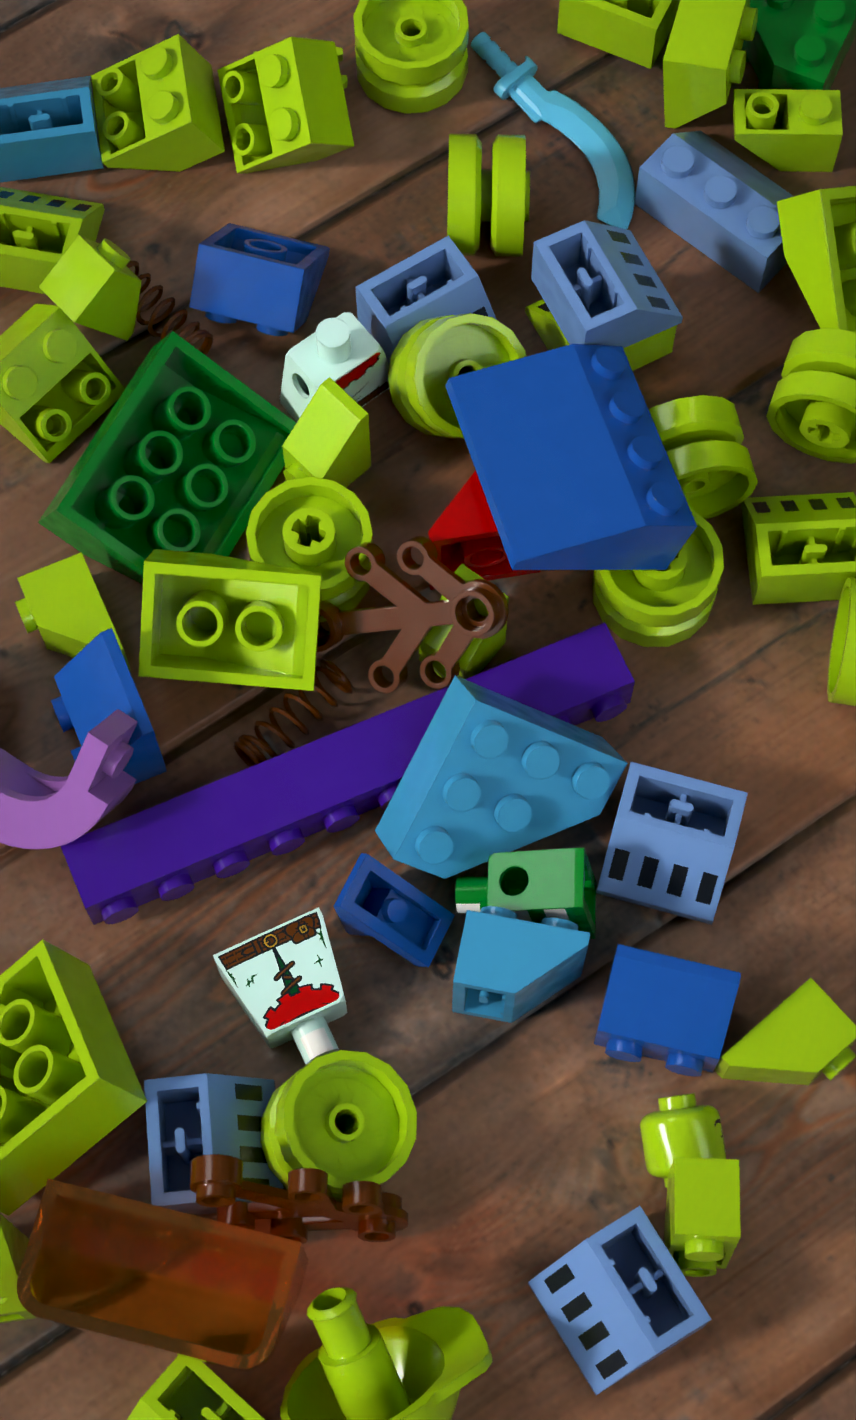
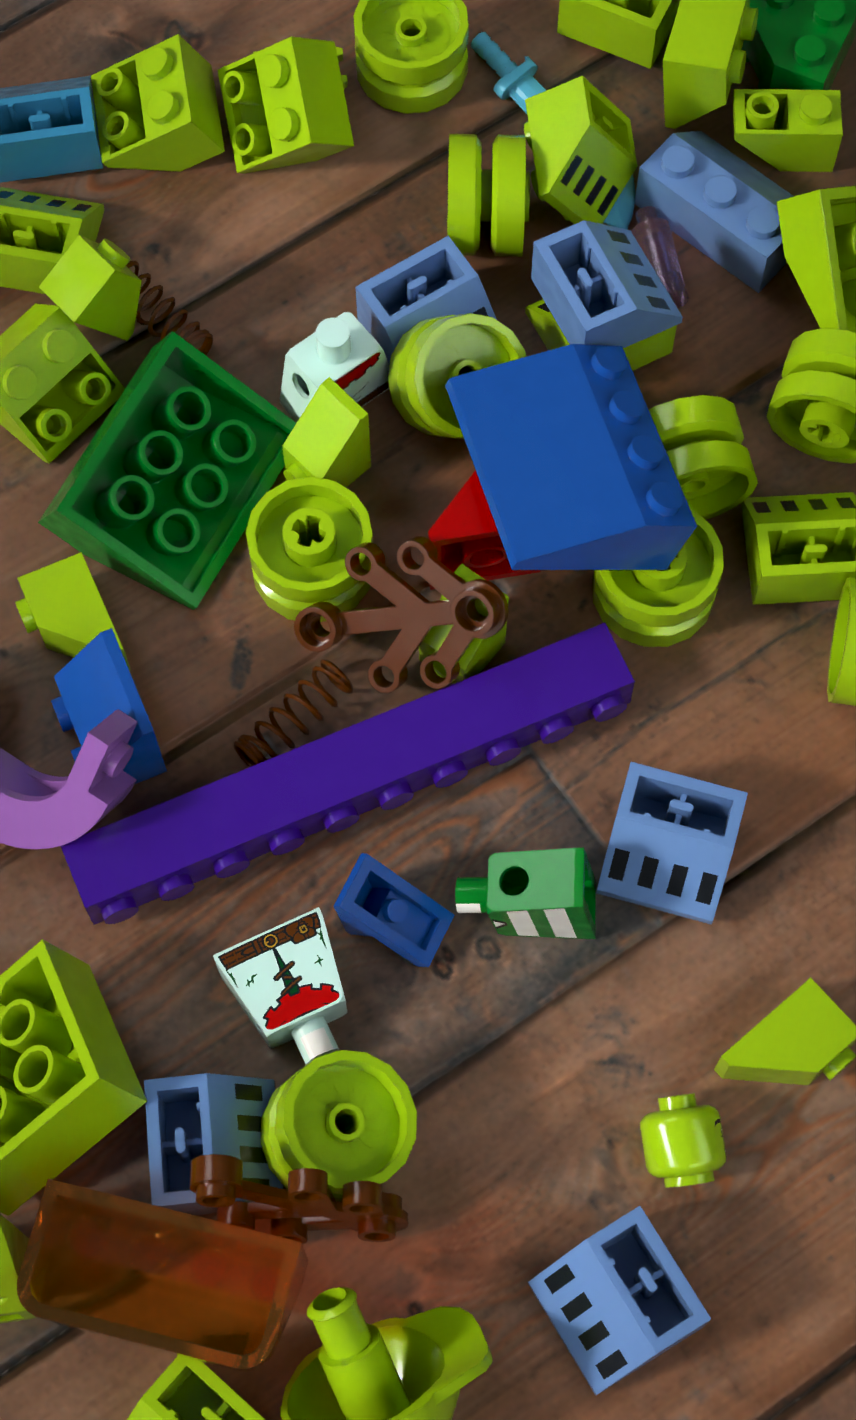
lime slope [138,549,322,691] -> none
blue slope [189,223,330,336] -> none
dark azure brick [375,675,628,879] -> none
dark azure slope [452,906,590,1023] -> none
blue slope [594,944,742,1077] -> none
lime slope [663,1157,741,1277] -> none
none -> lime slope [524,76,638,224]
none -> clear purple cylinder [632,206,689,309]

